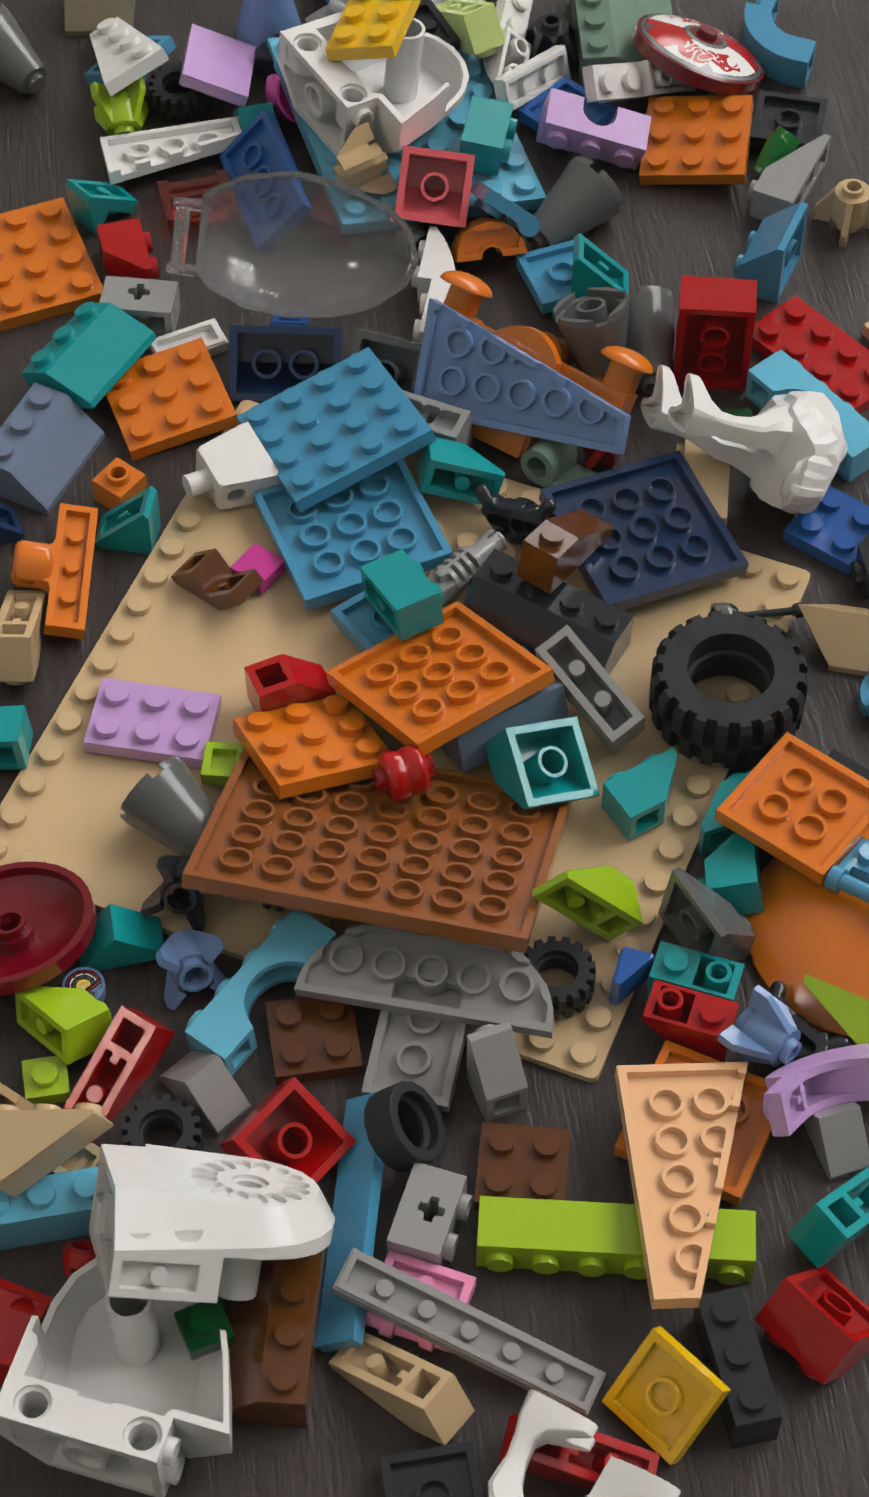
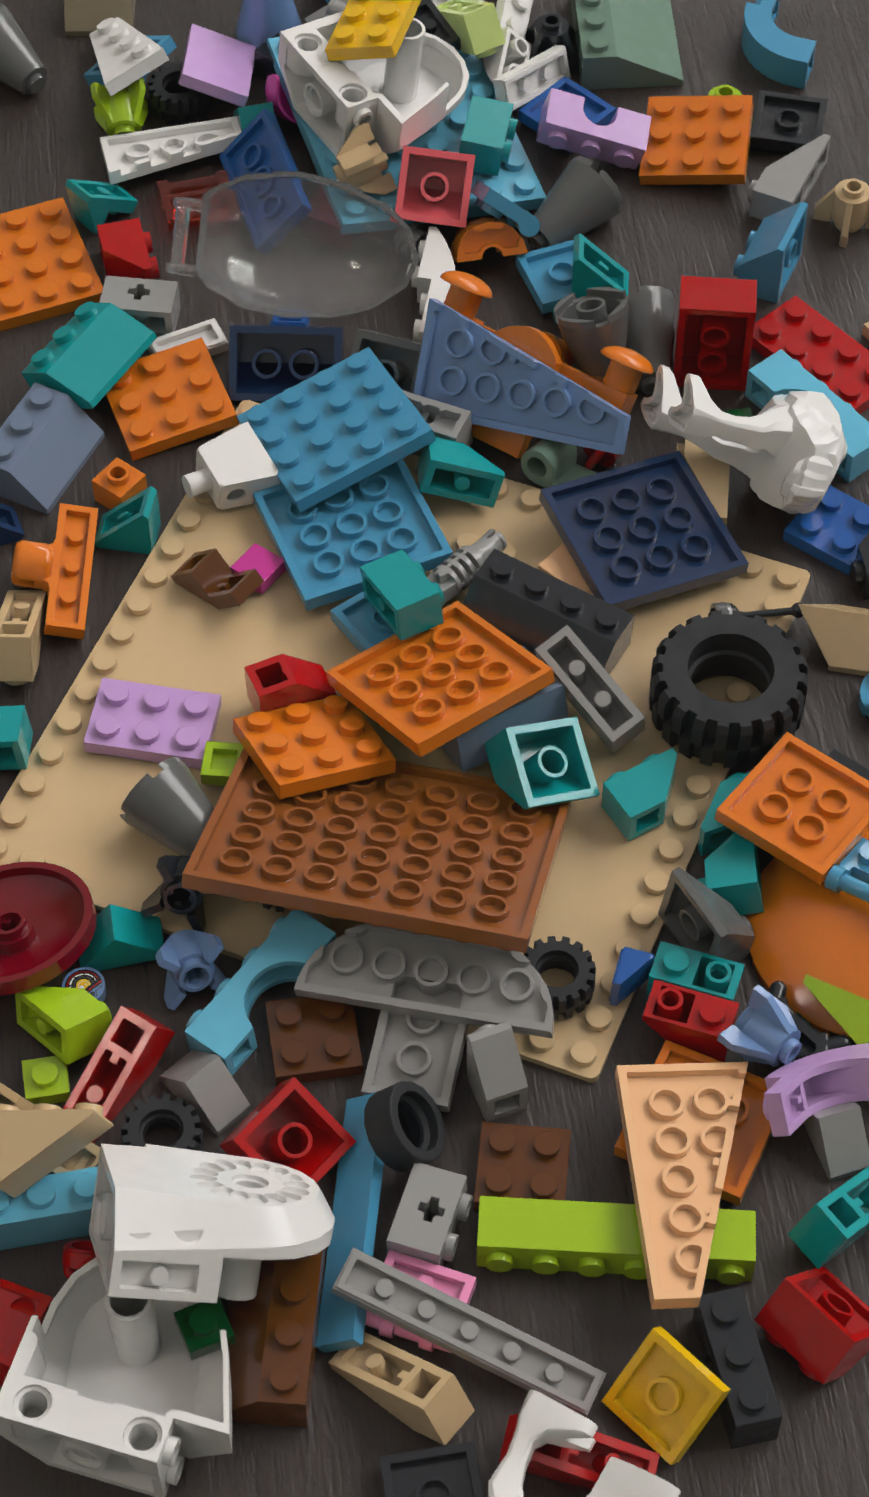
red piece [372,743,437,803] -> none
black piece [474,483,557,545] -> none
reddish brown slope [517,509,615,594] -> none
lime slope [532,865,643,941] -> none
white slope [582,60,697,103] -> none
dish [632,13,764,96] -> none
green cone [752,126,802,175] -> none

